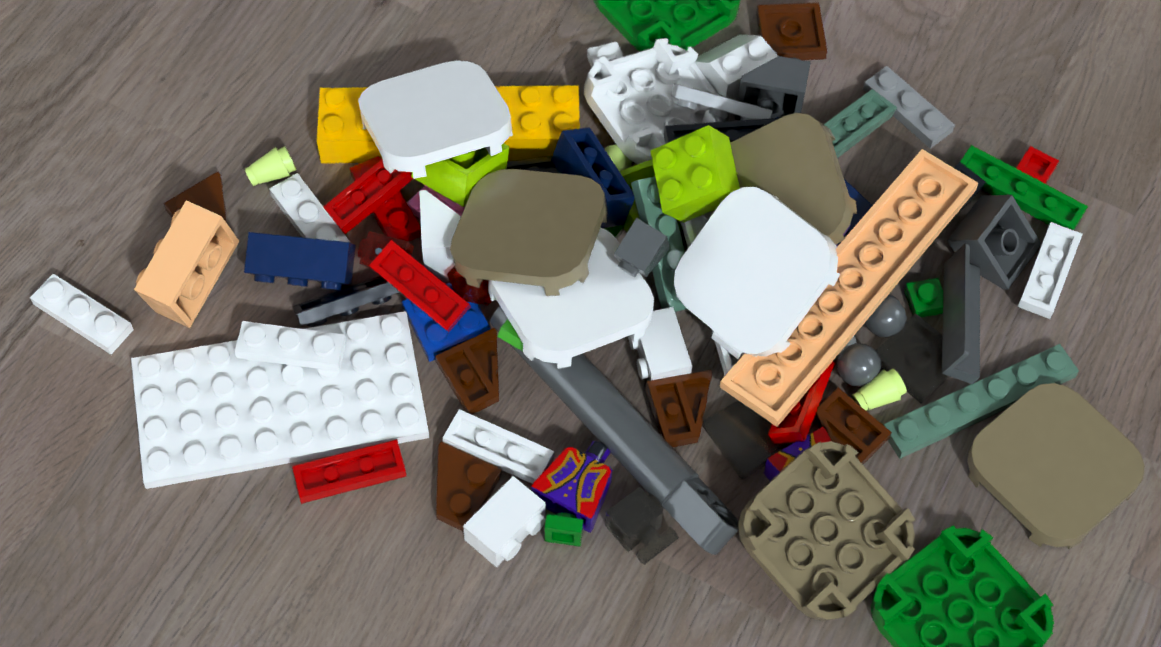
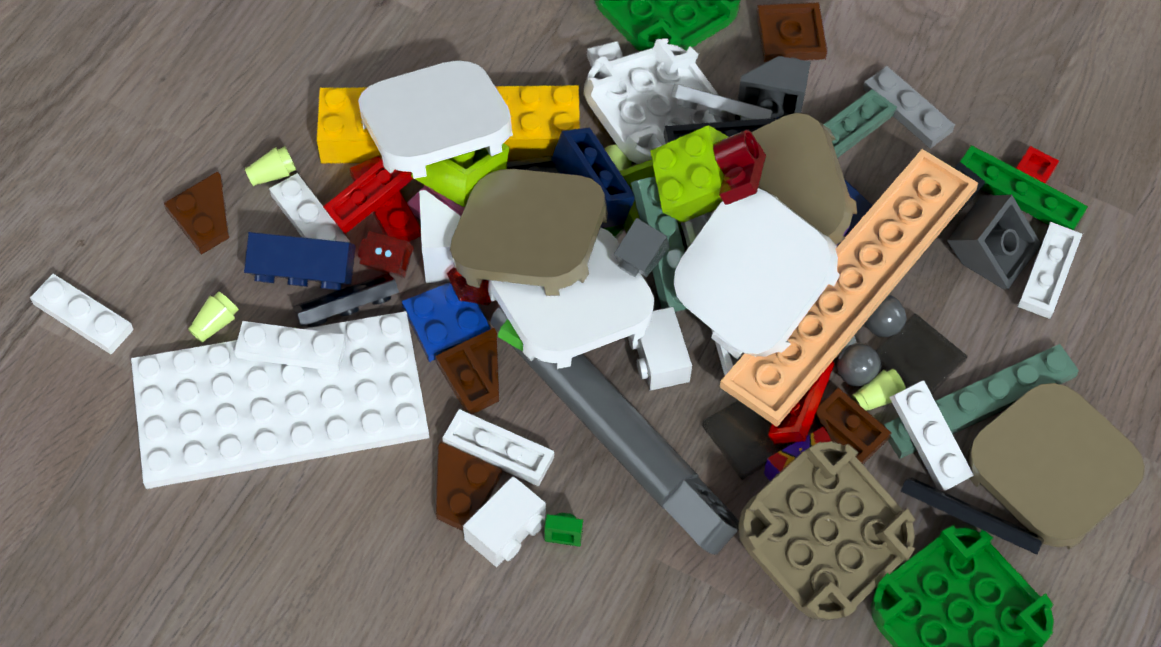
light nougat brick [134,200,239,328] -> none
red plate [292,439,407,504] -> none
red plate [369,240,471,333] -> none
torso [531,441,612,533] -> none
clear smoke brick [605,487,679,565] -> none
reddish brown wing [645,370,712,448] -> none
white slope [695,35,778,100] -> none
green plate [904,278,943,319] -> none
dark grey panel [942,244,980,384] -> none
none -> yellowish green cone [188,291,239,343]
none -> dark red plate [713,130,766,205]
none -> white plate [889,380,974,492]
none -> black tile [900,477,1044,555]

